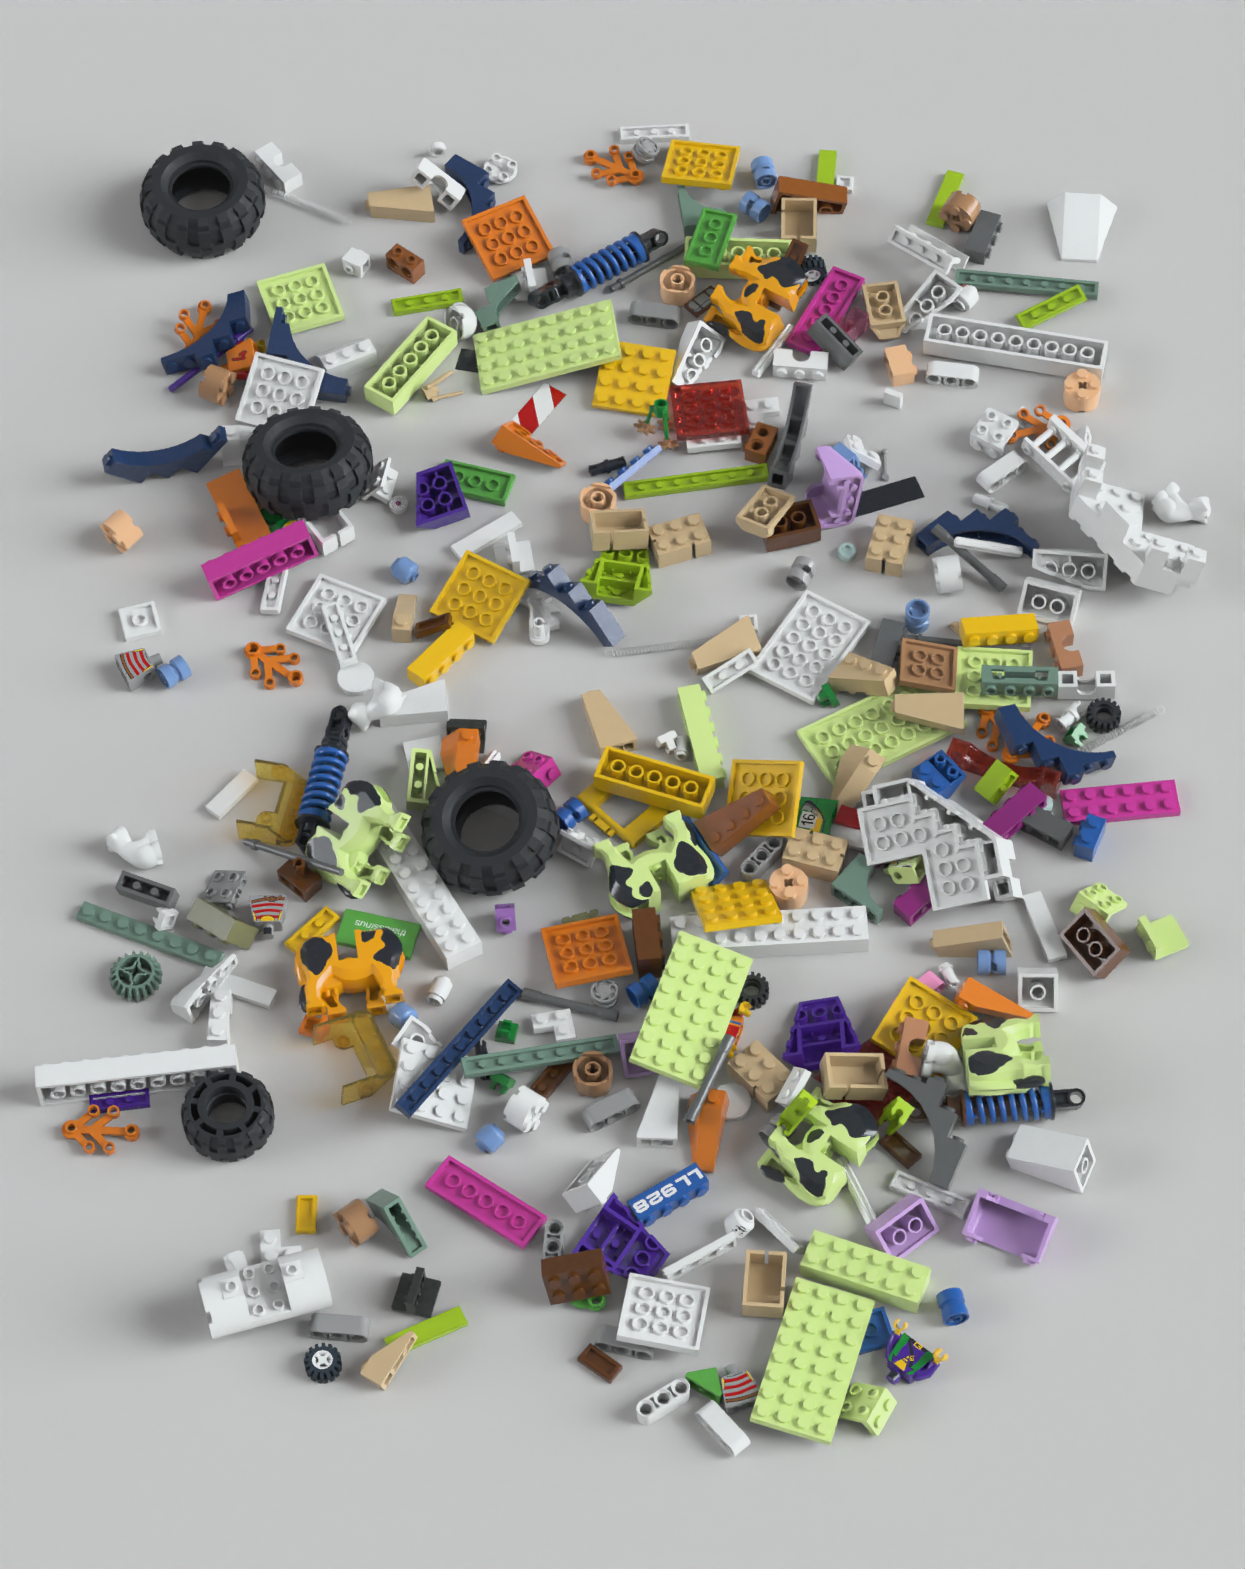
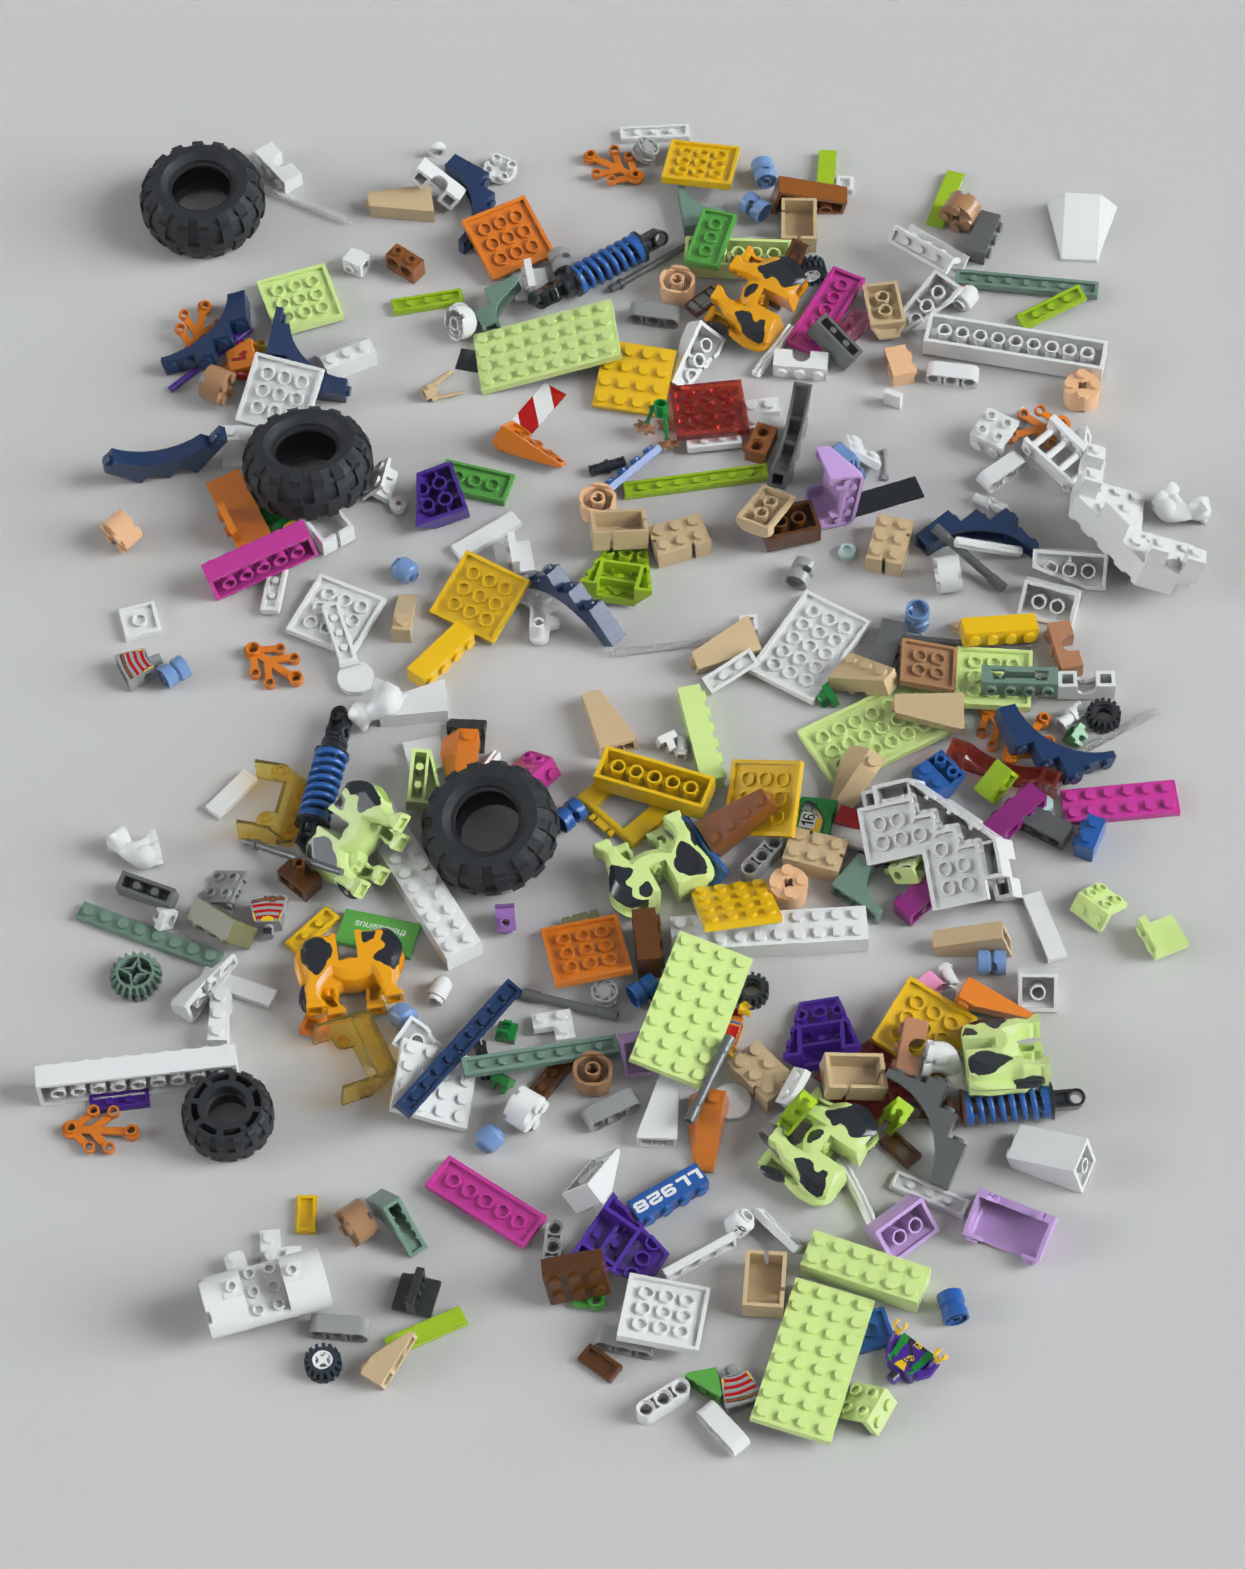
yellowish green brick [364,315,458,416] -> none
reddish brown tile [414,612,452,639] -> none
white bracket [556,828,601,868] -> none
reddish brown brick [1058,907,1131,979] -> none

